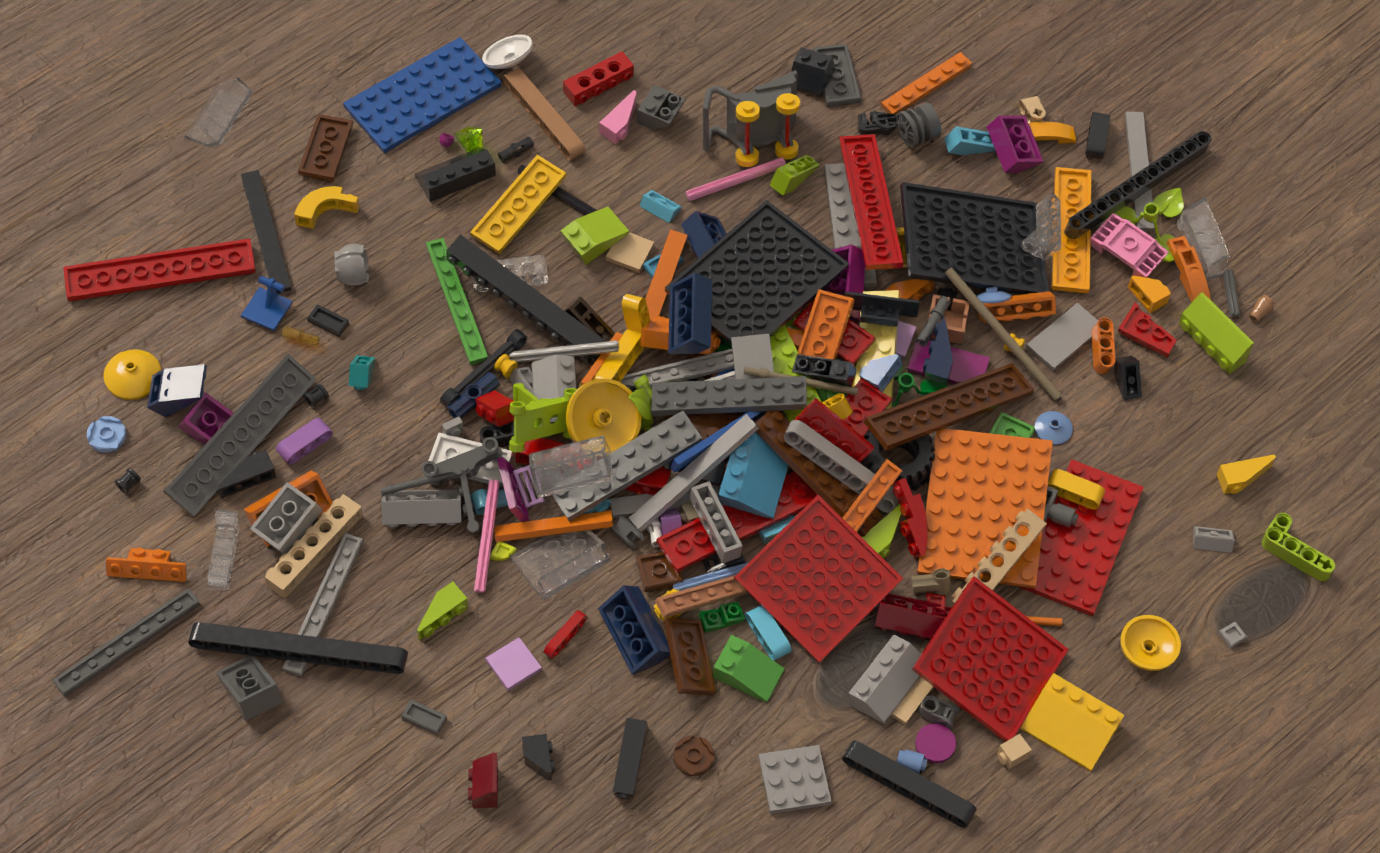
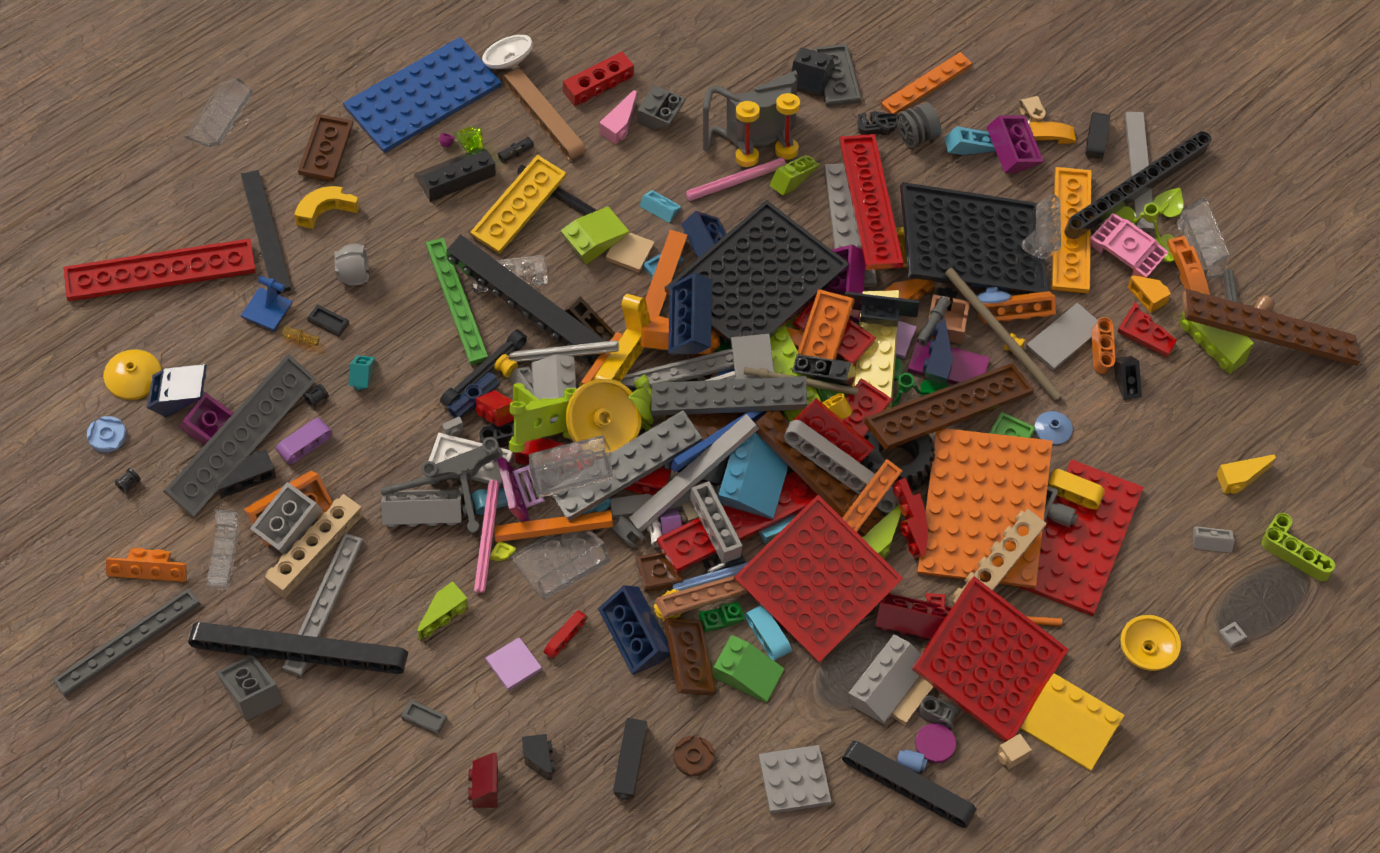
slope [859,354,902,392] -> none
dark tan piece [911,569,952,595] -> none
none -> reddish brown plate [1182,288,1360,366]

